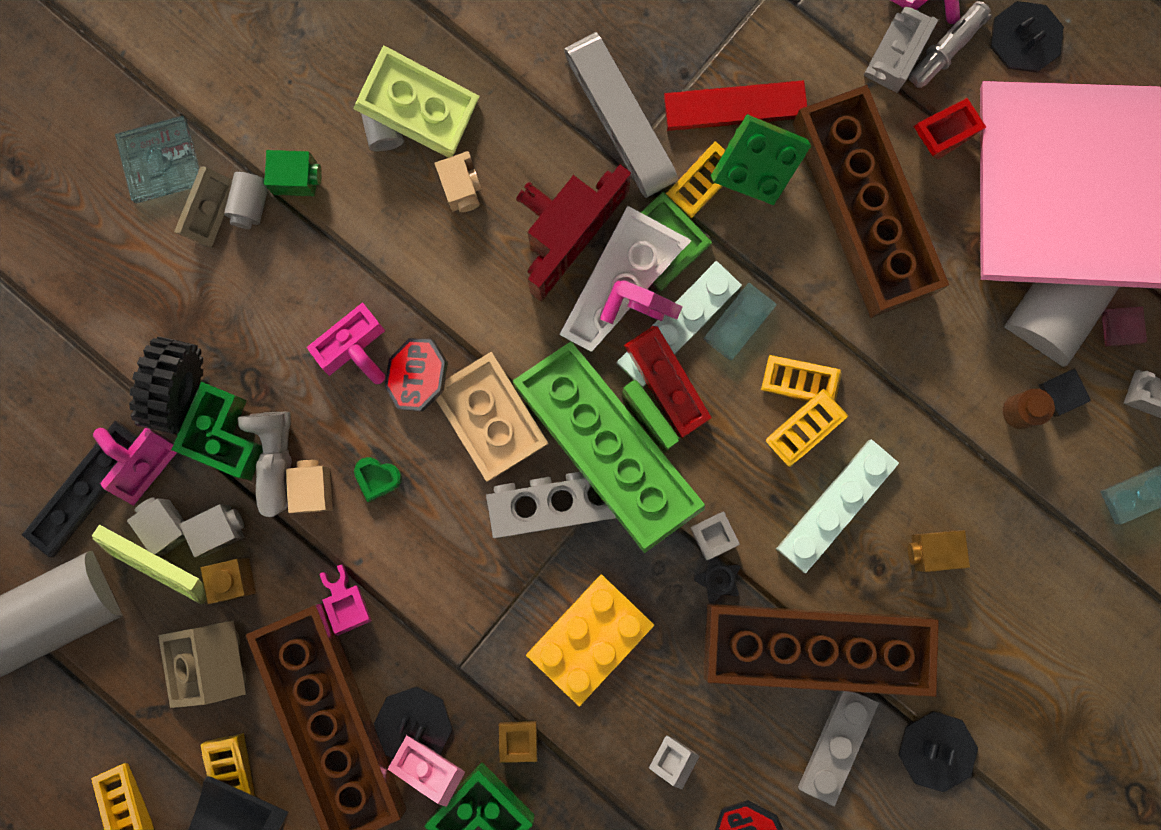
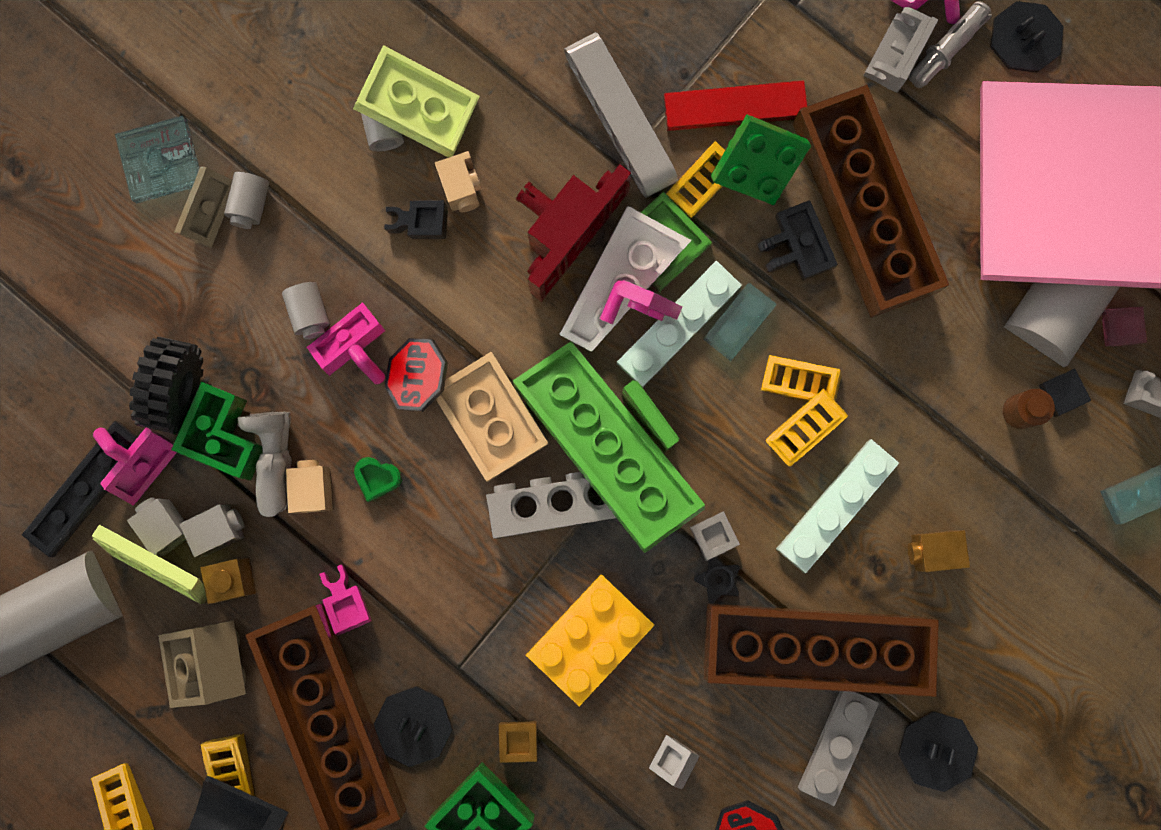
green brick [264,150,322,196] -> none
bright pink plate [388,735,465,807] -> none
red plate [623,325,712,438] -> none
red slope [914,98,987,160] -> none
none -> light grey brick [282,282,330,340]
none -> black plate [384,200,448,239]
none -> black hinge [757,200,838,281]

